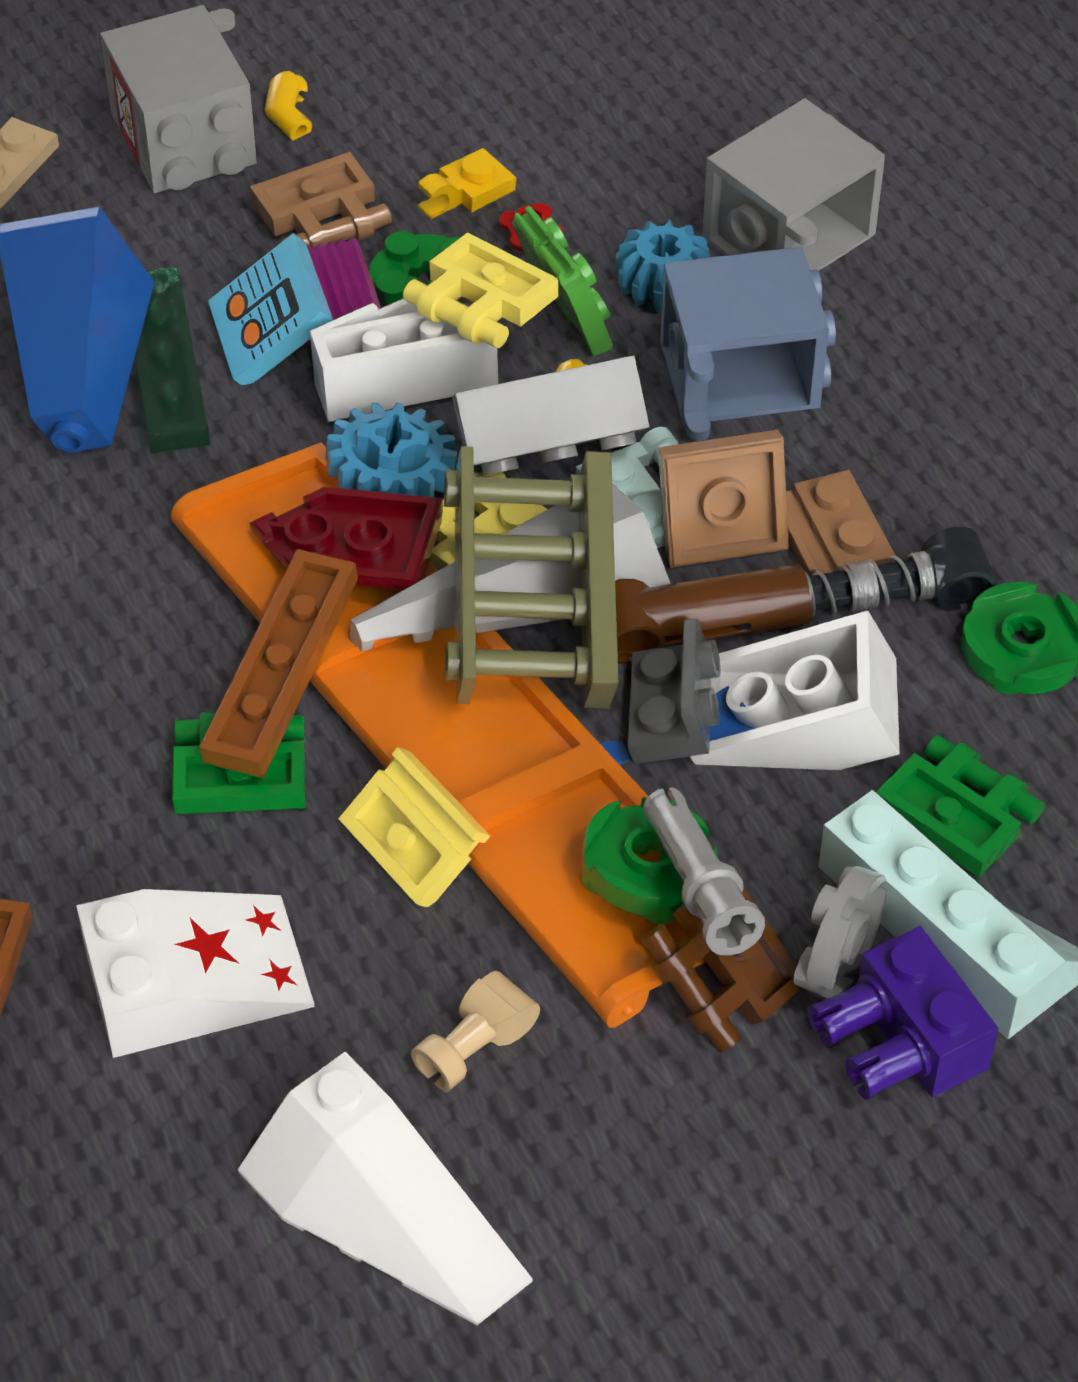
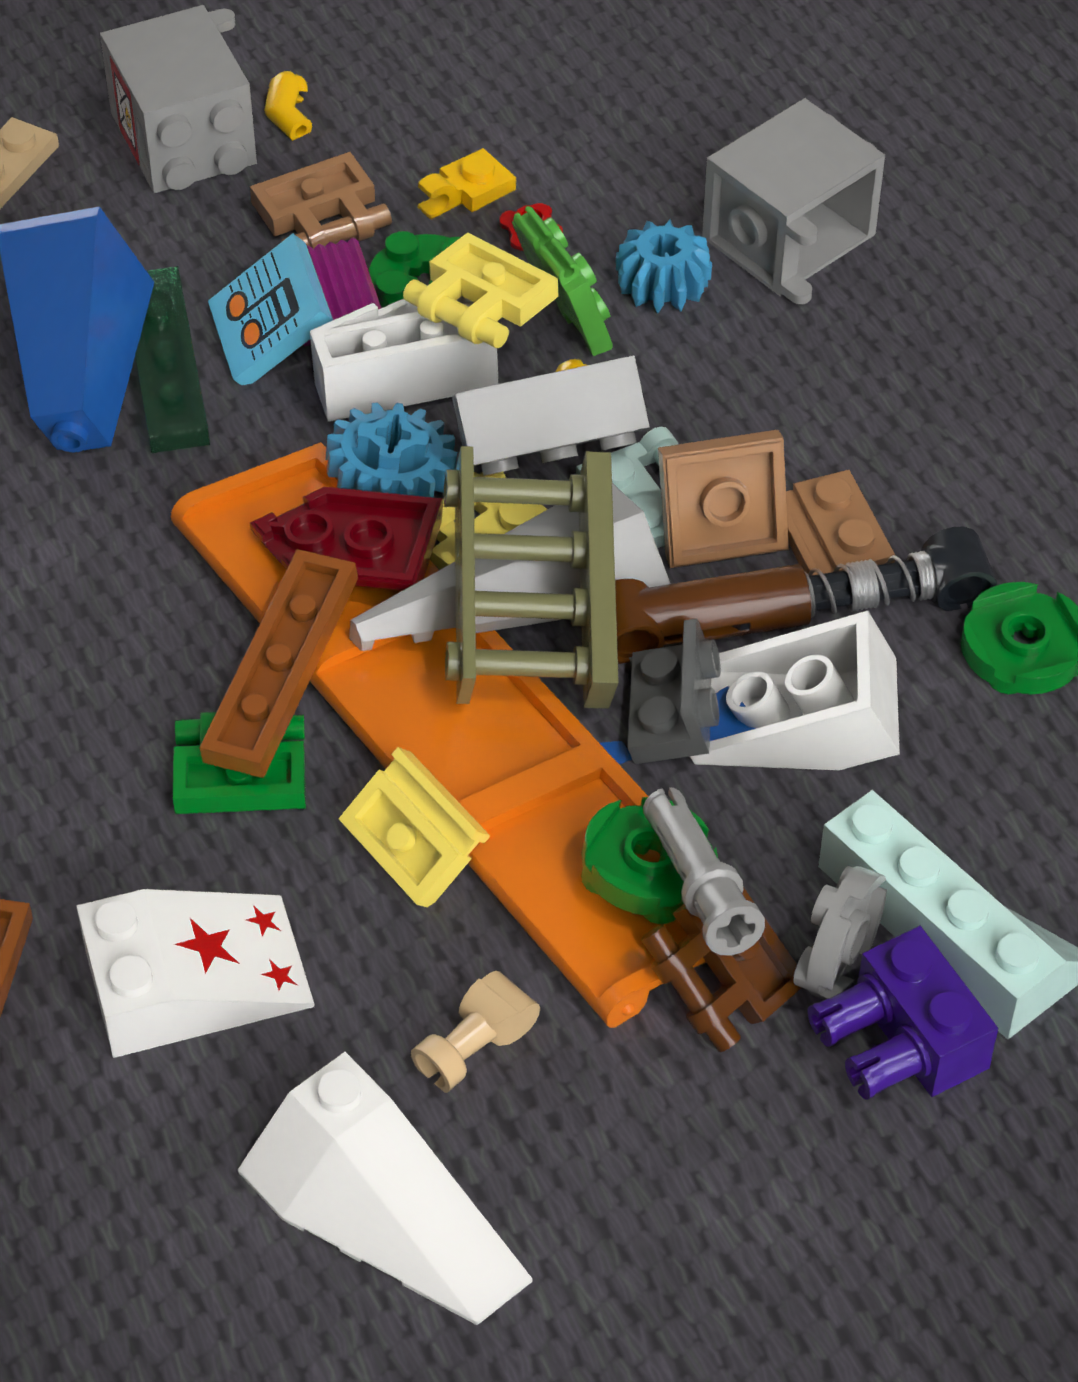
sand blue container [660,247,836,441] -> none
green plate [876,734,1045,878] -> none

